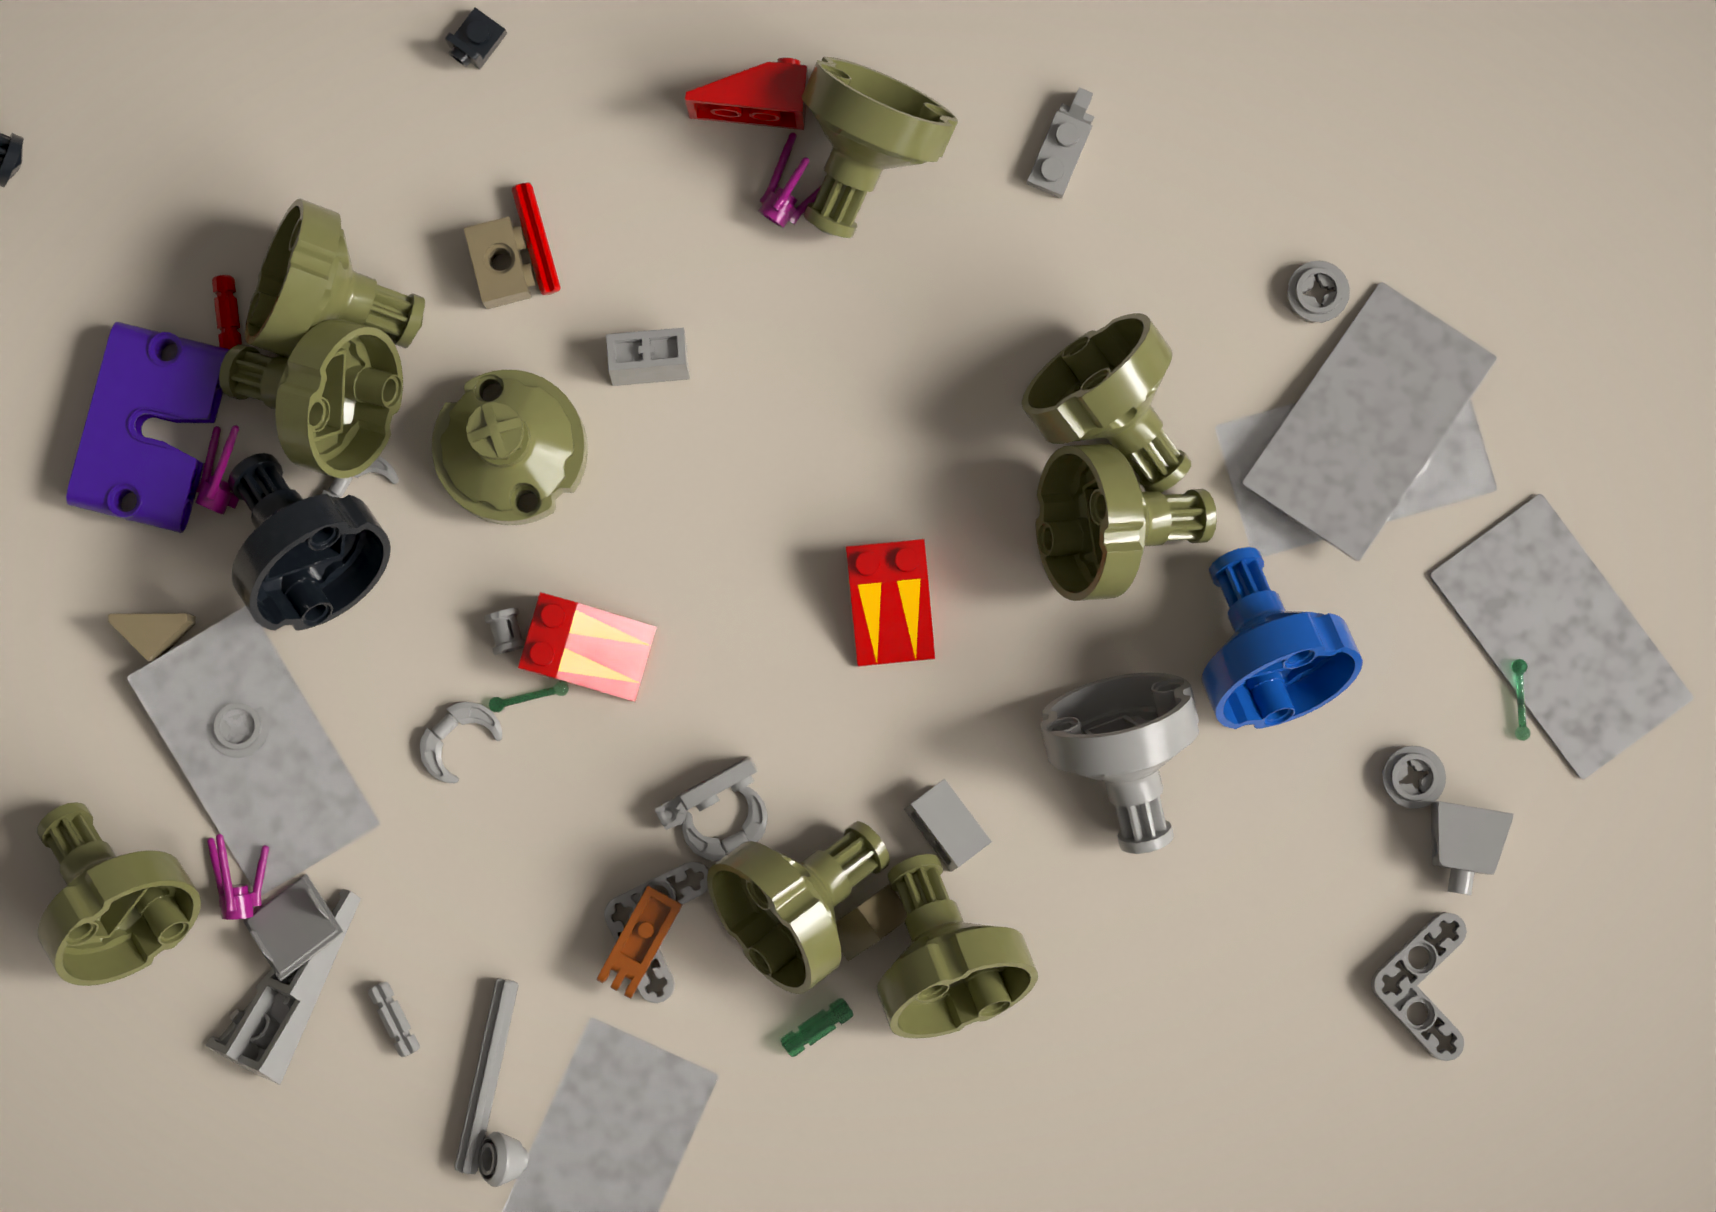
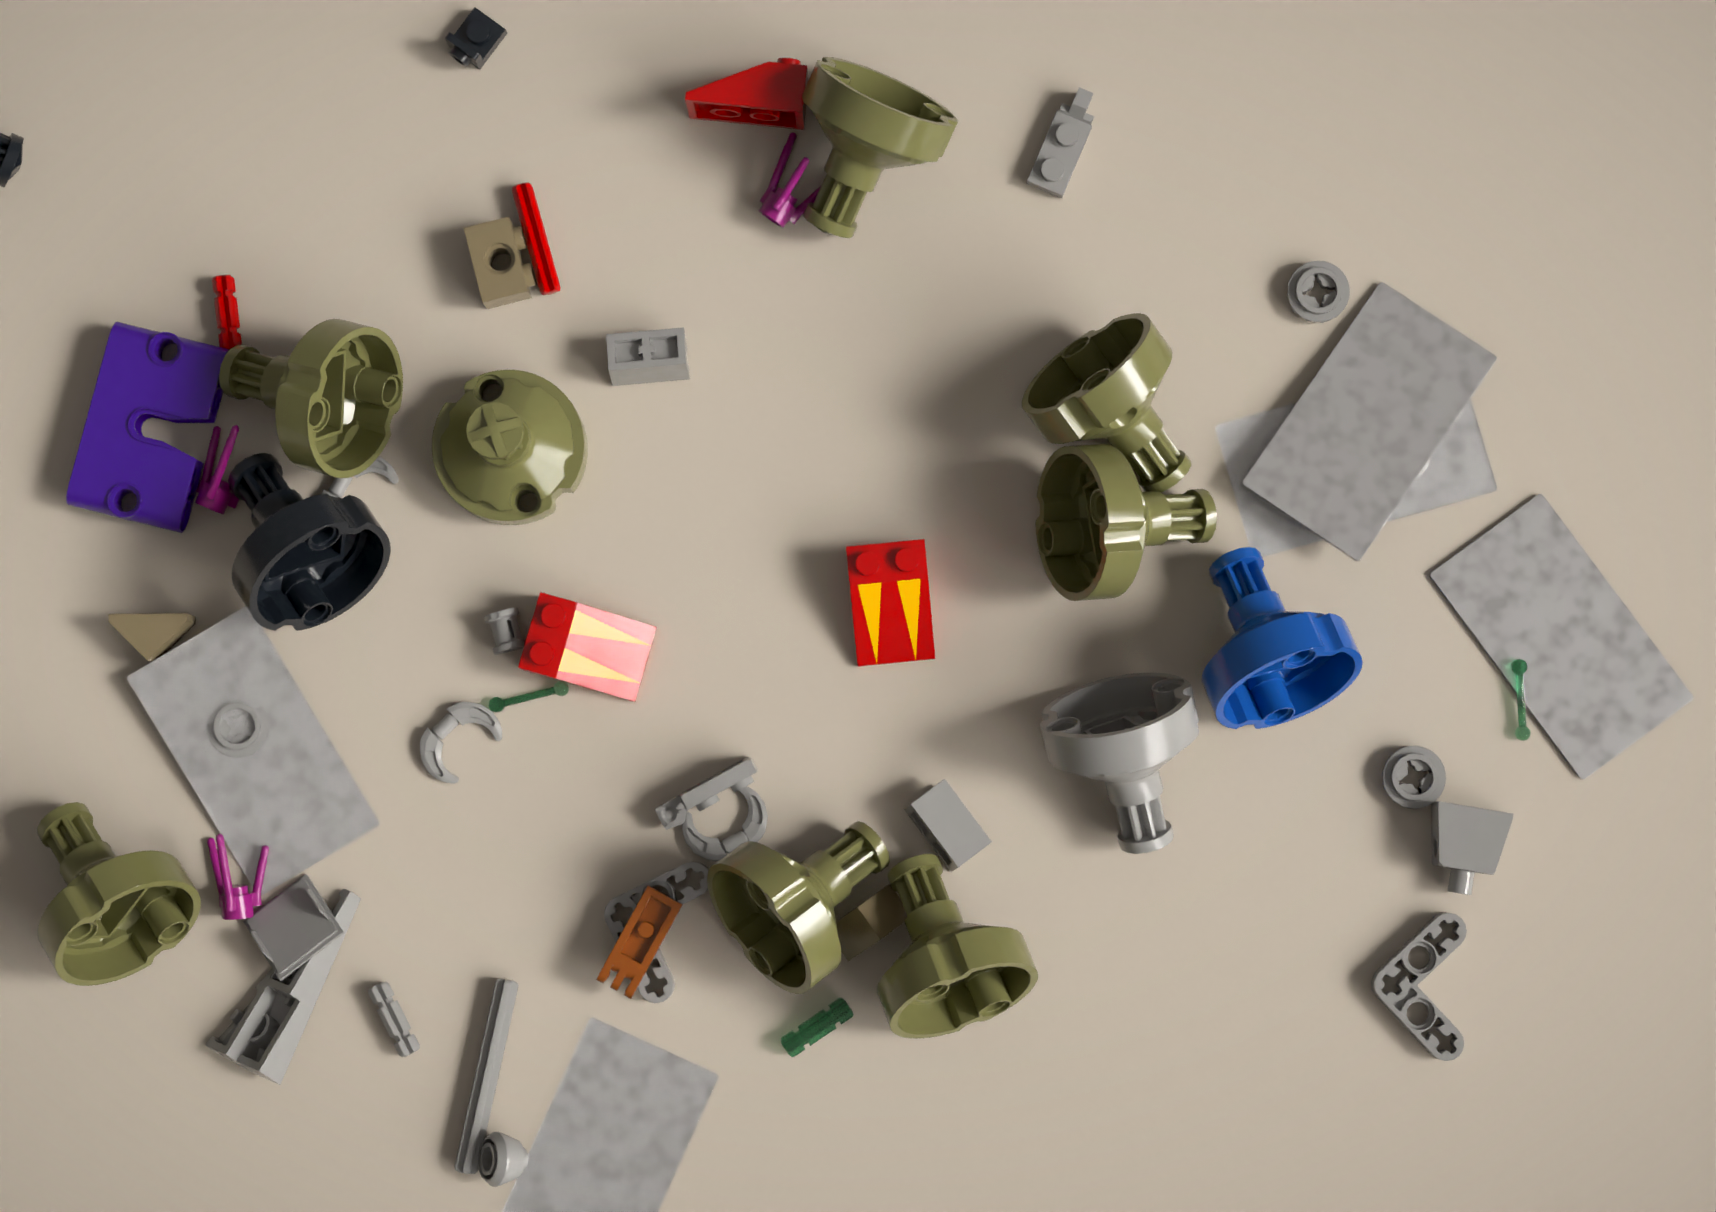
olive piece [245,198,425,357] -> none

